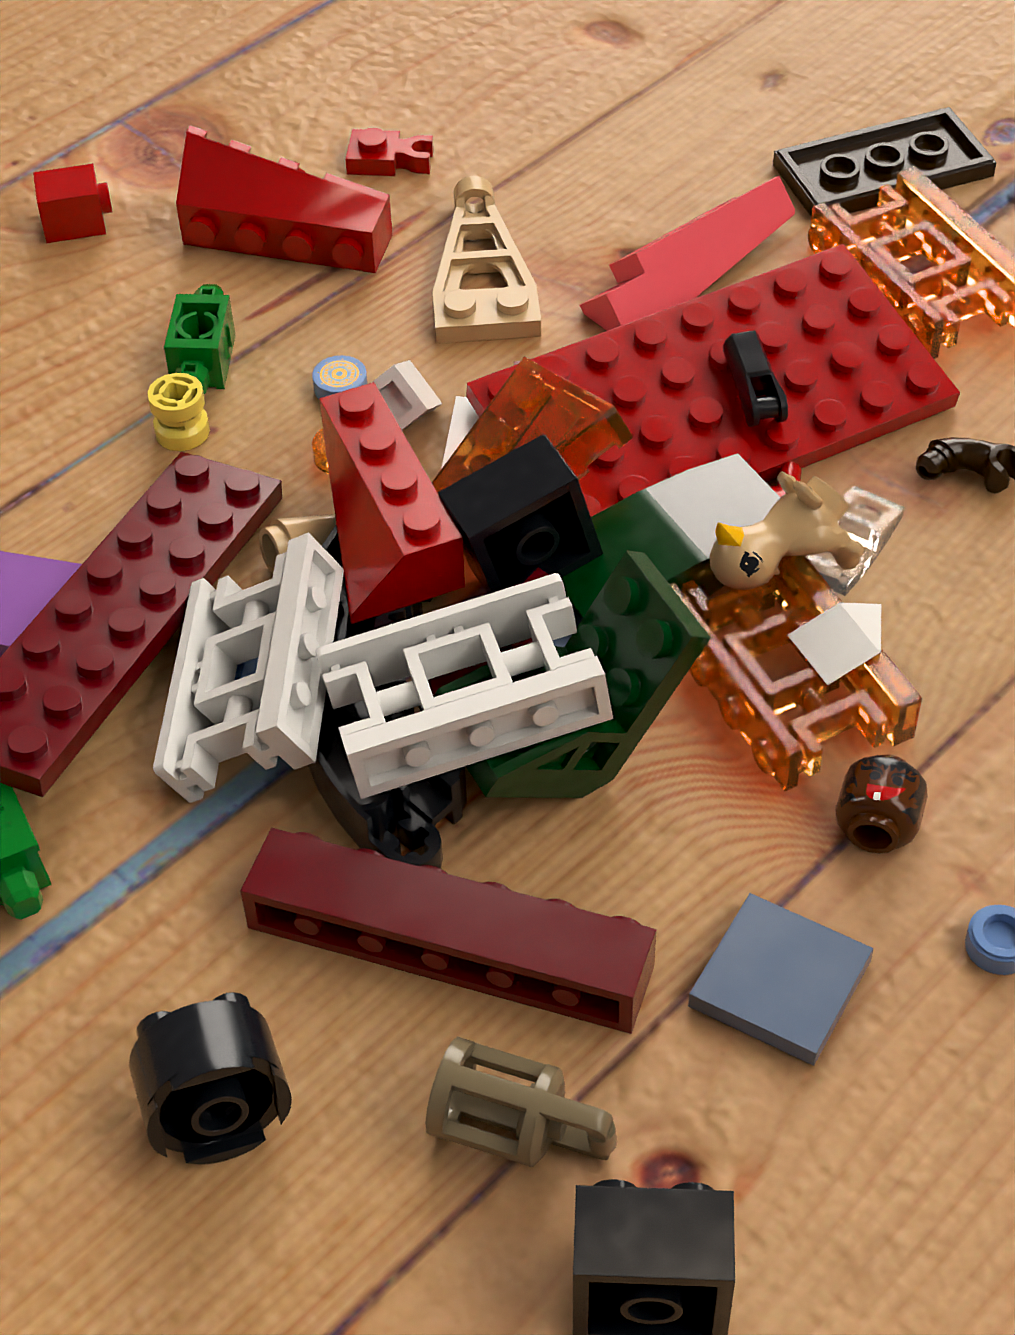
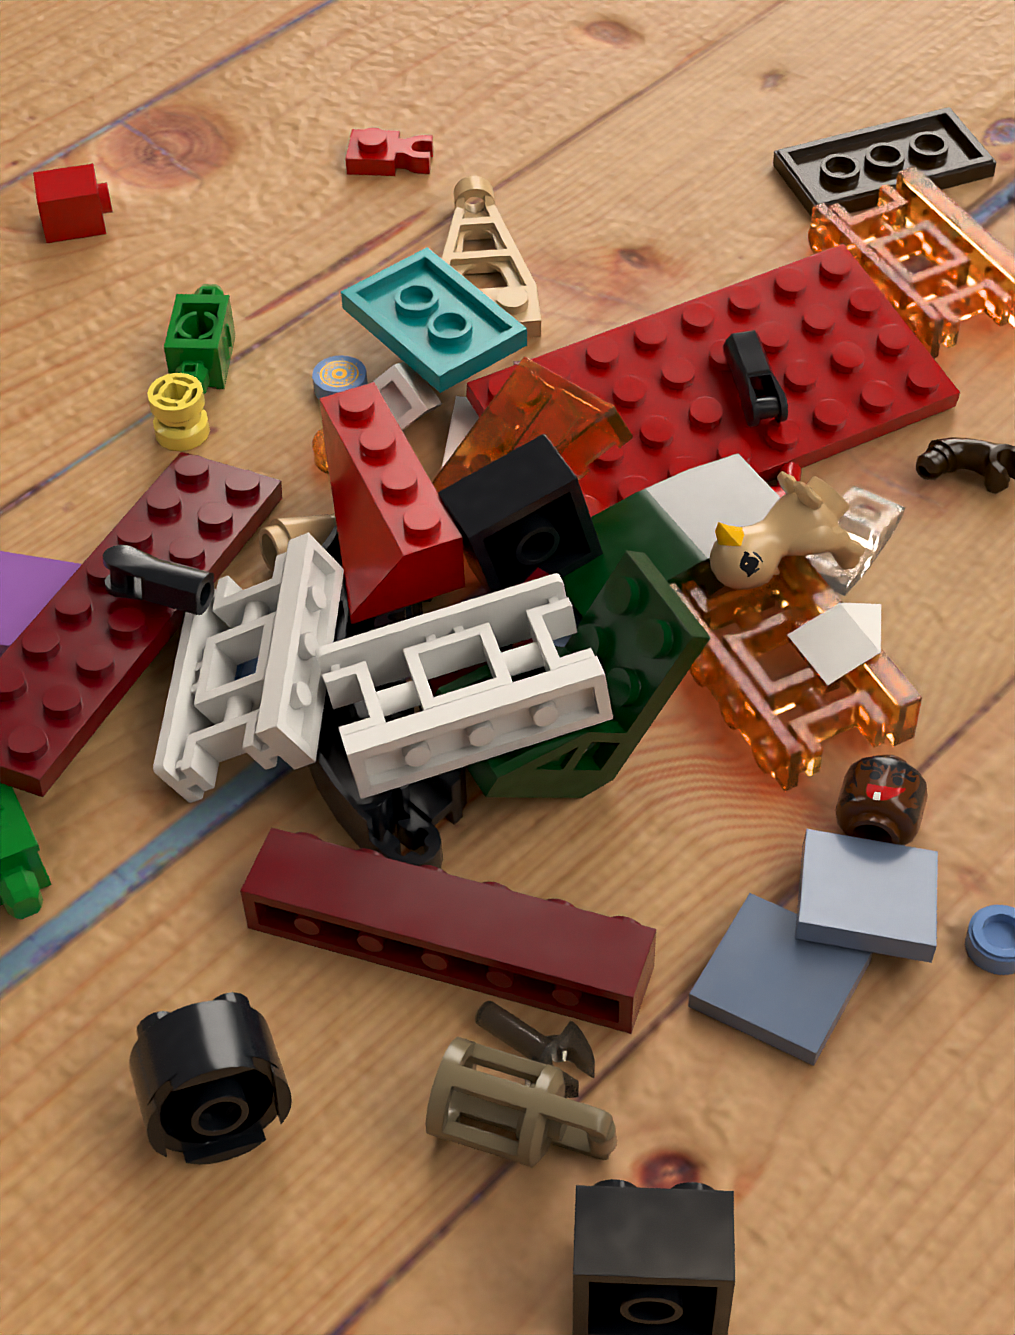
red wedge [176,125,393,273] -> none
coral wedge [580,176,795,331] -> none
none -> black bar [103,545,214,615]
none -> teal plate [341,247,527,393]
none -> clear smoke bar [475,1001,595,1098]
none -> tile [795,829,938,963]

